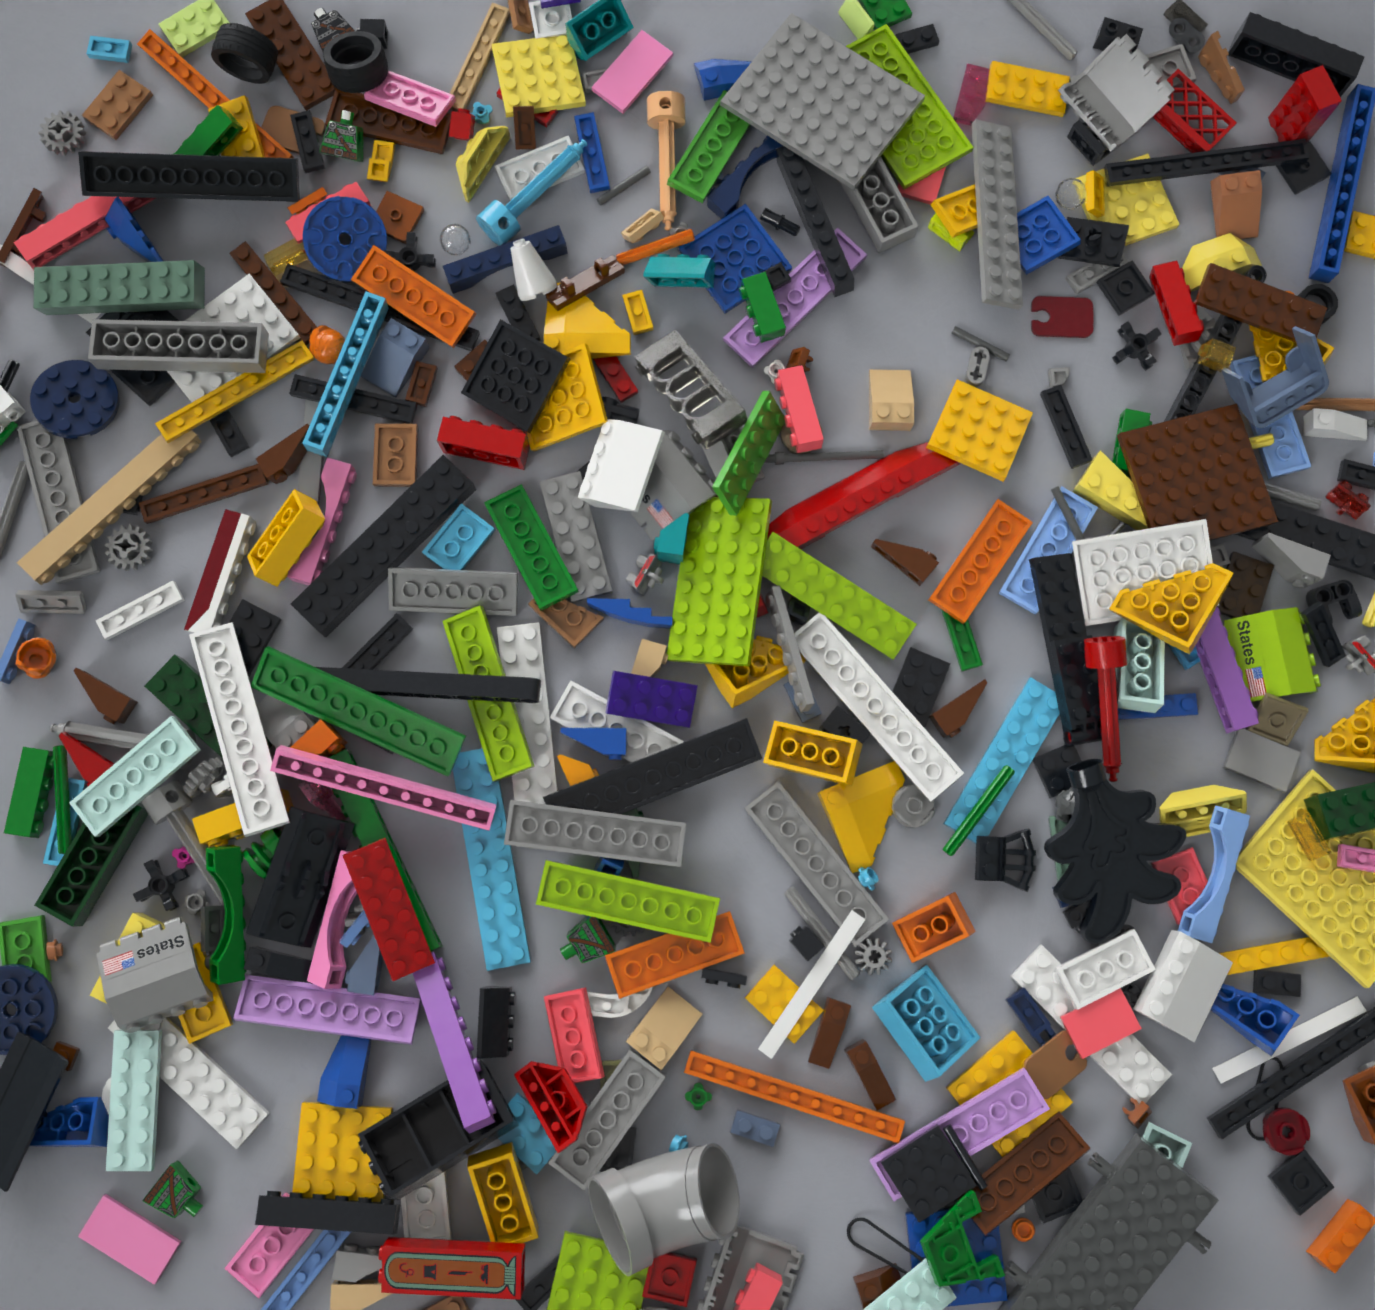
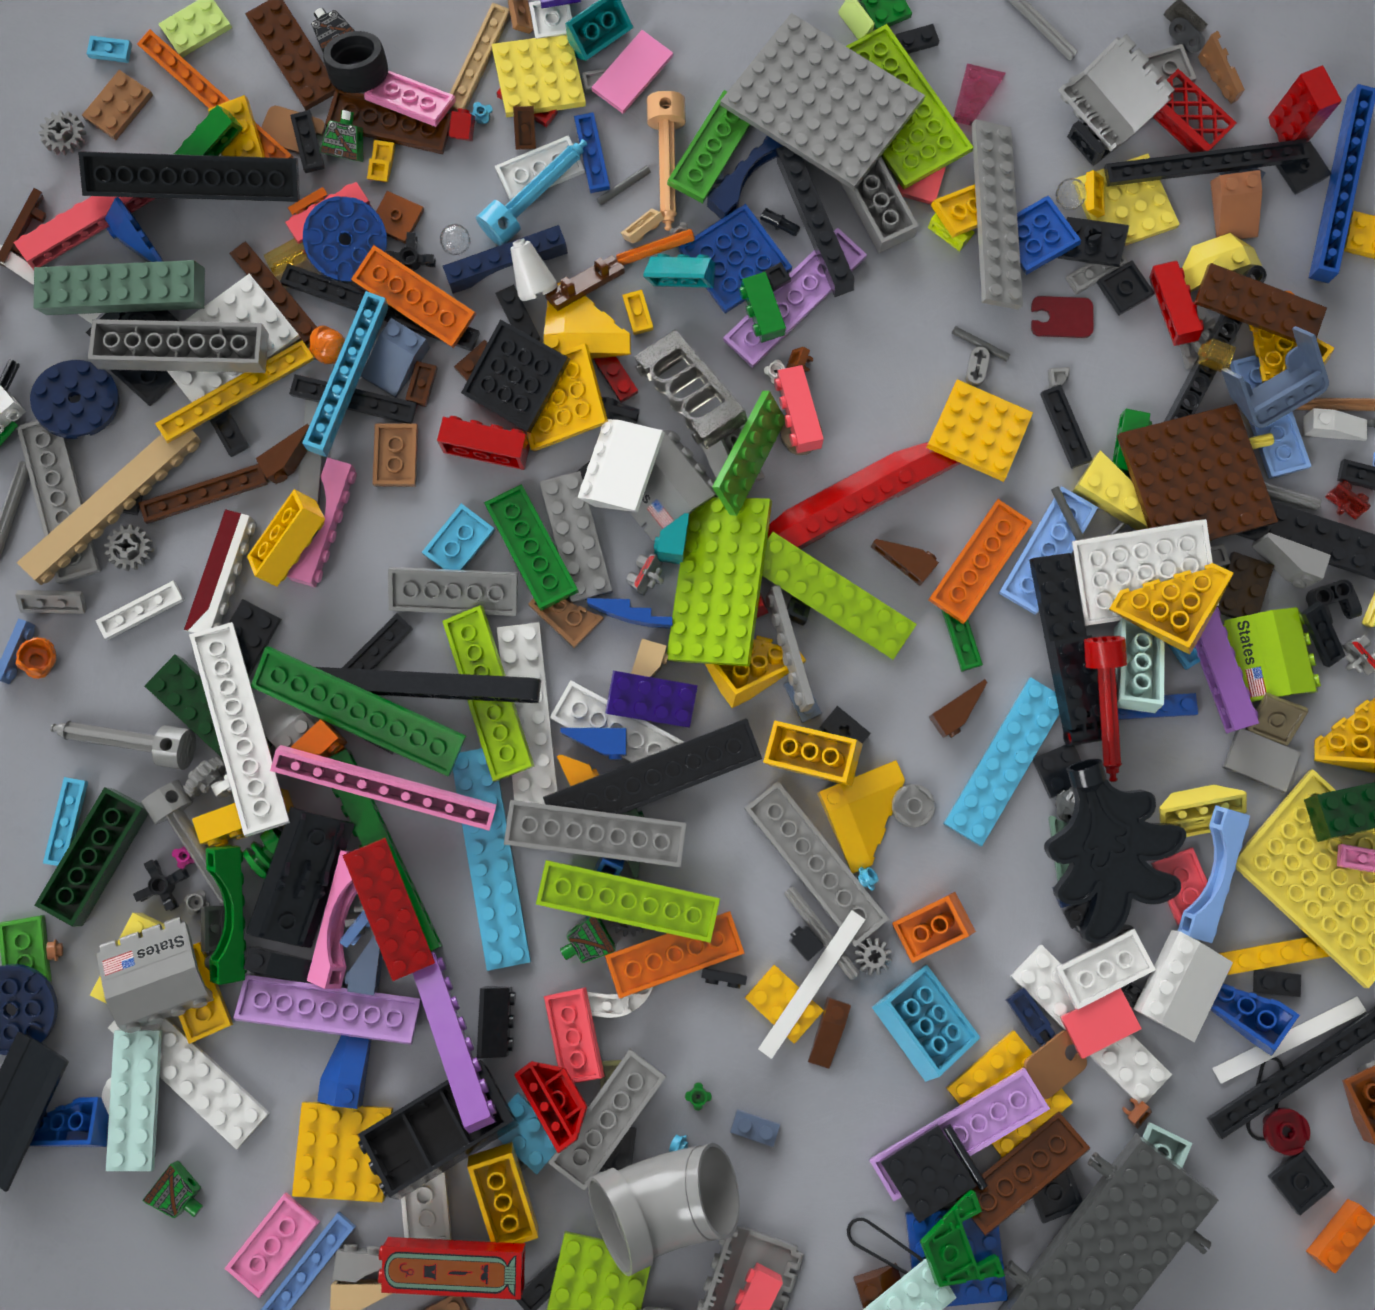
green brick [4,747,54,838] -> none
green axle [53,745,72,854] -> none
reddish brown plate [53,1041,80,1071] -> none
red slope [59,732,115,786] -> none
light aqua plate [69,716,201,837] -> none
reddish brown slope [74,668,138,725] -> none
bright pink tile [78,1194,182,1285] -> none
black tyre [211,23,278,84] -> none
black brick [255,1191,401,1235] -> none
black brick [291,455,476,637] -> none
clear pink wing [298,780,348,821] -> none
black brick [357,19,388,49] -> none
light yellow wedge [456,126,510,203] -> none
tan slope [626,986,702,1070] -> none
red plate [642,1252,697,1307] -> none
orange plate [684,1050,905,1143] -> none
blue wedge [694,59,752,101] -> none
dark grey bar [764,450,884,465] -> none
white plate [794,613,964,802] -> none
reddish brown slope [844,1039,896,1111] -> none
tan slope [869,369,914,431] -> none
black plate [892,647,951,728] -> none
green axle [943,765,1015,856] -> none
black plate [975,829,1036,892] -> none
yellow plate [985,61,1070,117] -> none
orange plate [1011,1217,1035,1242] -> none
black brick [1093,17,1143,52] -> none
black pin [1112,321,1162,371] -> none
black brick [1228,12,1365,97] -> none
clear yellow tile [1287,812,1332,861] -> none
black tyre [1298,284,1338,324] -> none

